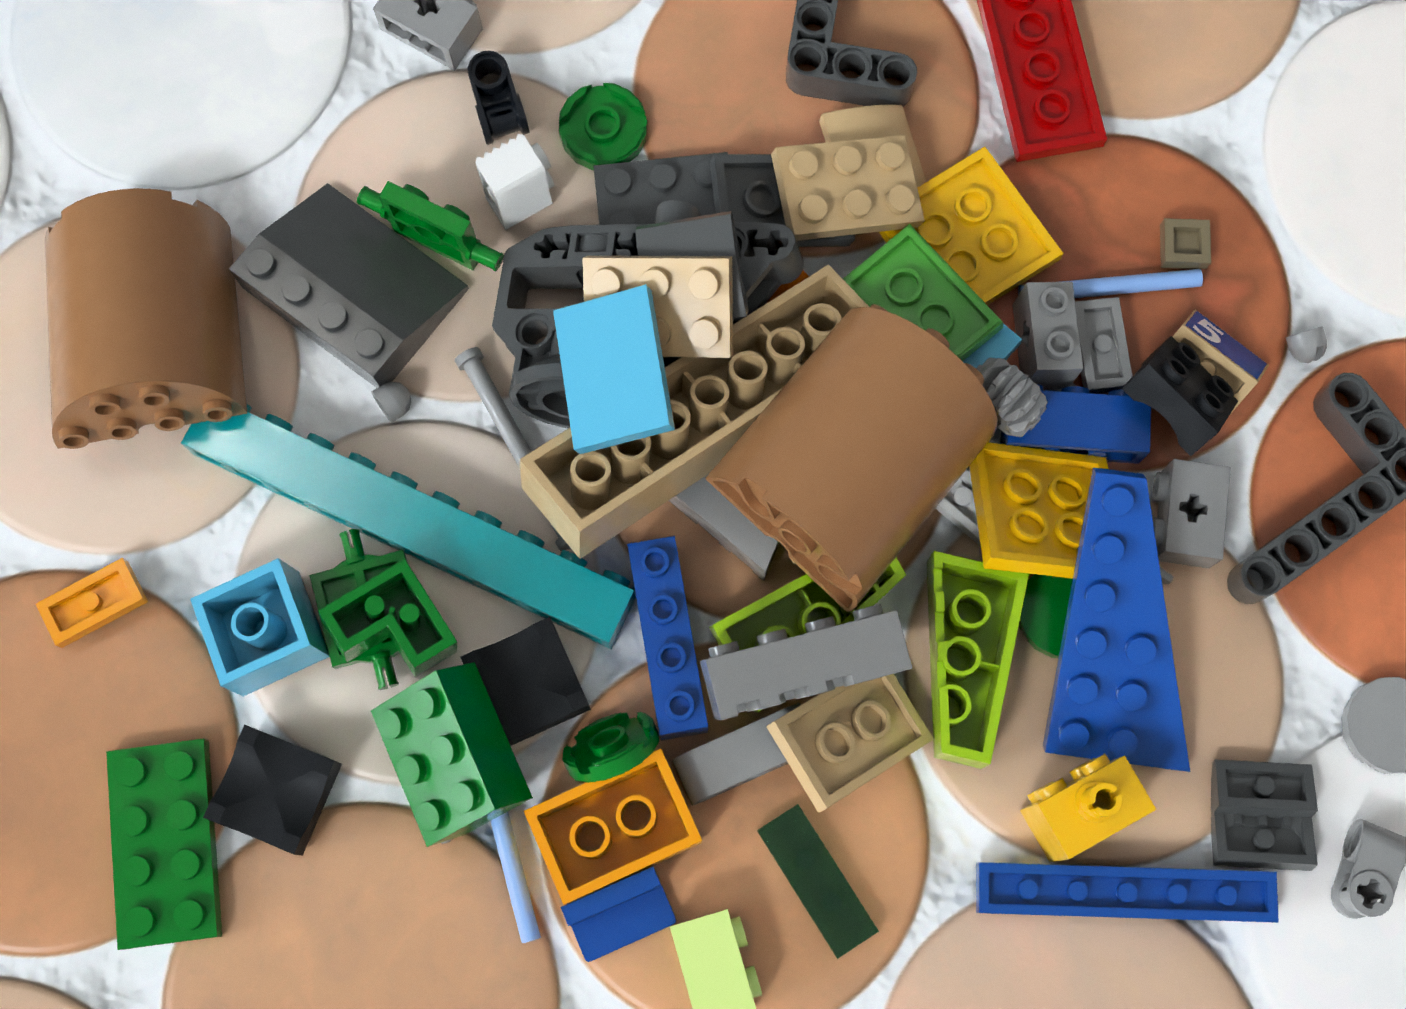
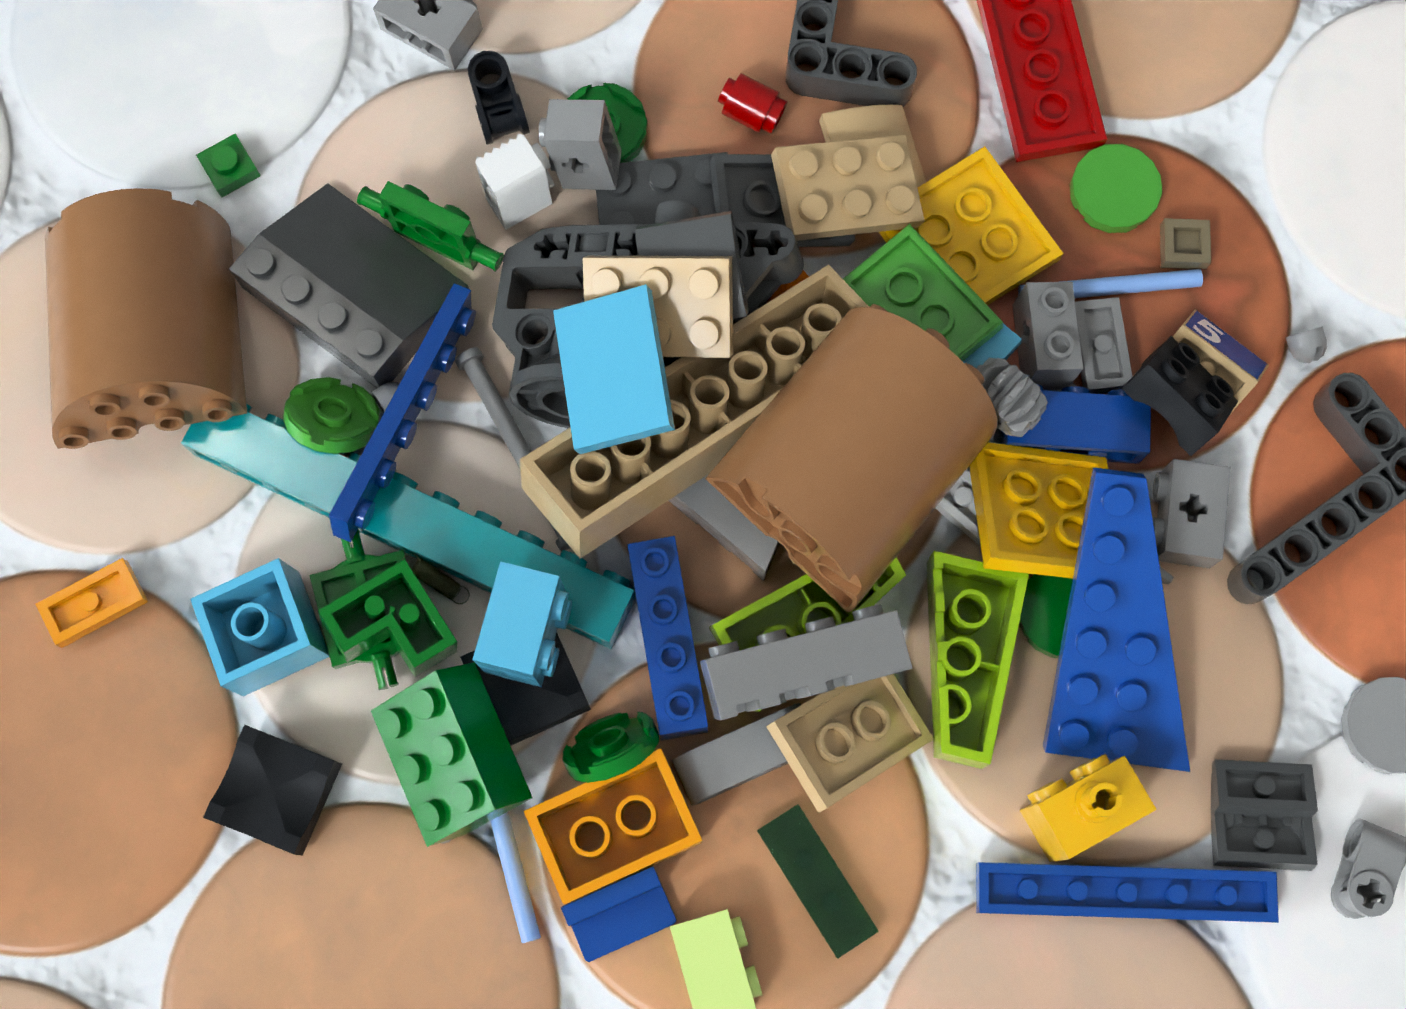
green plate [106,739,222,950] -> none
none -> green plate [196,133,261,198]
none -> bright green tile [283,377,380,454]
none -> blue plate [329,283,476,542]
none -> olive piece [402,553,470,604]
none -> medium azure brick [473,561,572,687]
none -> light grey brick [539,99,622,190]
none -> red brick [718,73,788,134]
none -> bright green tile [1069,144,1162,233]

